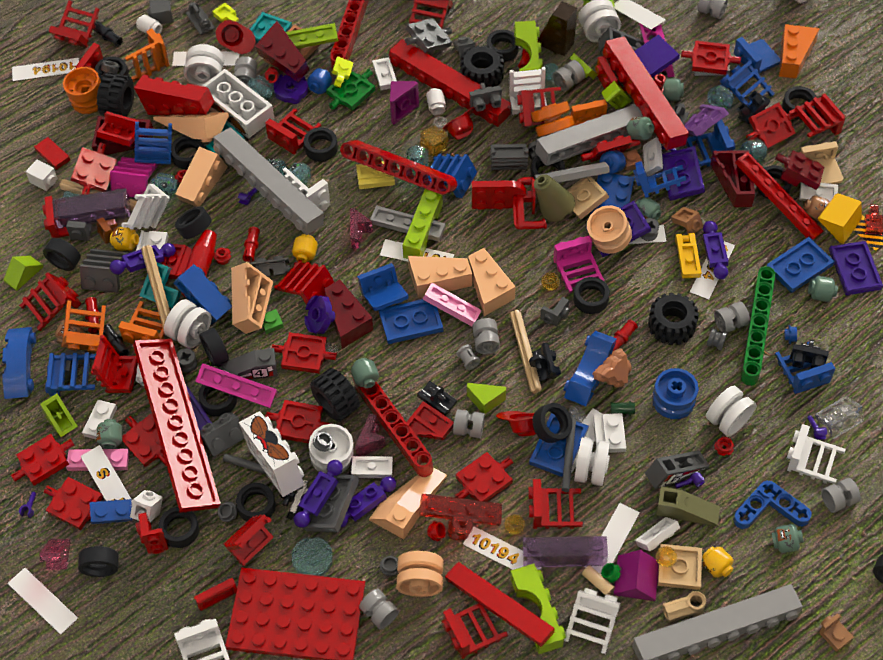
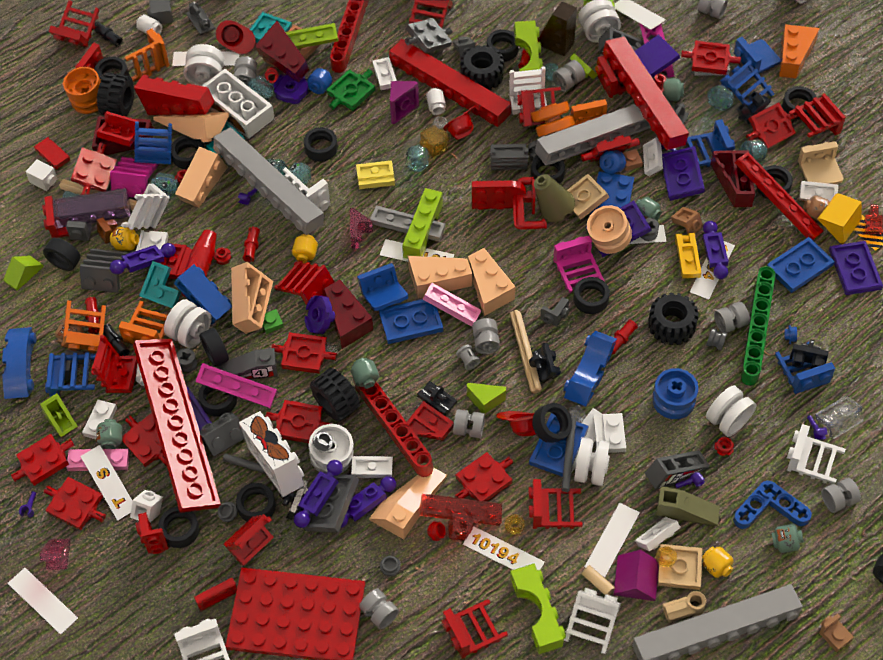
white sticker [12,58,79,81] -> none
red plate [19,272,82,331] -> none
black tyre [78,546,119,577] -> none
blue plate [89,499,133,524] -> none
dark grey tile [101,61,119,73] -> none
tan axle [141,245,170,330] -> none
black tyre [175,206,212,239] -> none
neon yellow plate [212,3,239,23] -> none
dark grey hinge [251,256,290,277] -> none
red plate [265,108,322,155] -> none
clear light blue tile [291,537,333,576] -> none
neon yellow plate [332,56,354,88] -> none
red beam [340,140,457,195] -> none
clear pink slope [355,413,386,456] -> none
light nougat wheel [396,551,443,597] -> none
blue plate [428,154,477,198] -> none
red tile [445,561,555,647] -> none
dark grey hips [469,83,502,112] -> none
clear purple brick [522,536,608,567] -> none
light grey tile [534,162,610,183] -> none
clear yellow plate [541,272,560,291] -> none
nougat rock [592,348,632,388] -> none
lime slope [601,81,632,110] -> none
green plate [601,563,621,583] -> none
dark green pin [611,400,635,416] -> none
sand green head [626,117,654,140] -> none
blue plate [633,161,687,198] -> none
medium lavender wing [684,104,729,136] -> none
dark red plate [775,150,825,190] -> none
sand green head [808,276,838,302] -> none

